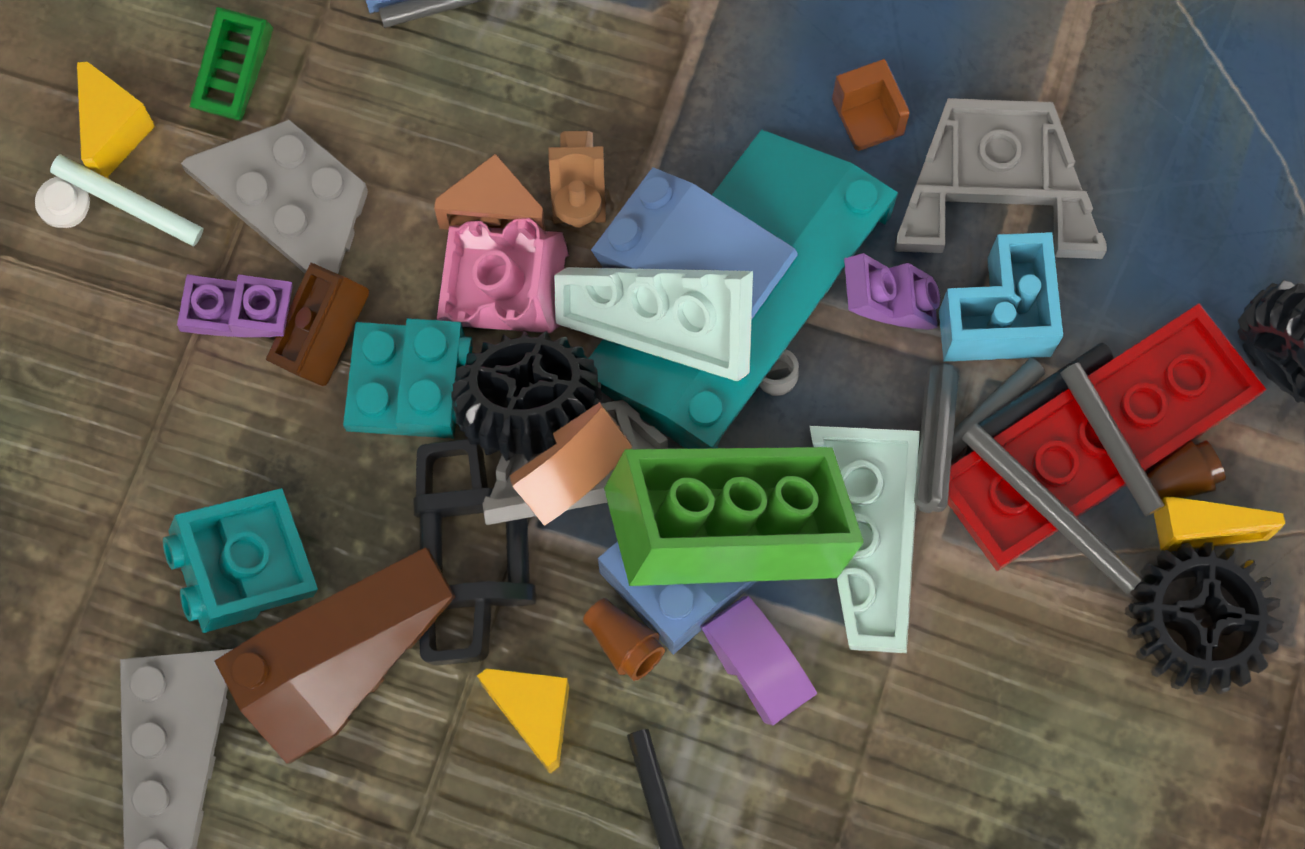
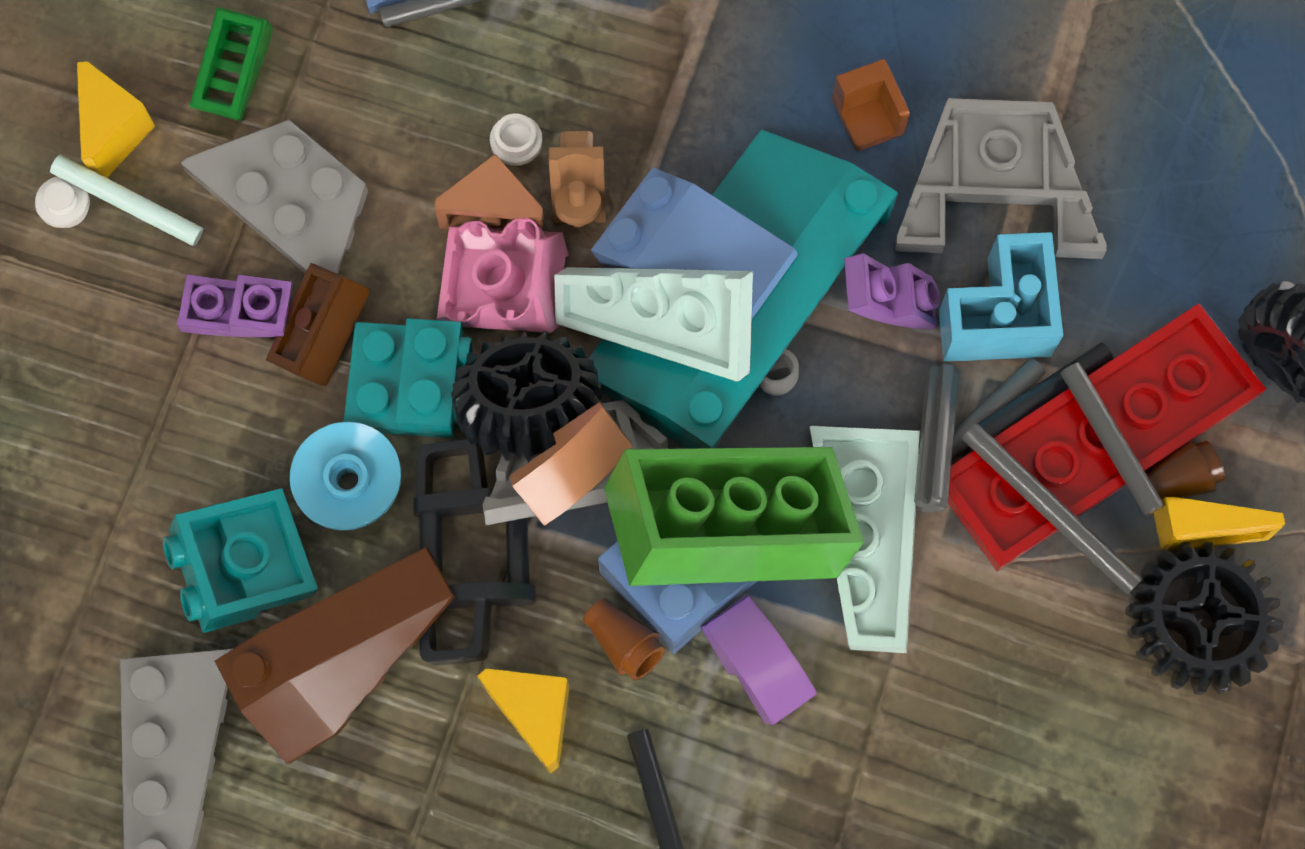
none -> medium azure dish [290,422,401,530]
none -> white plate [490,114,543,166]

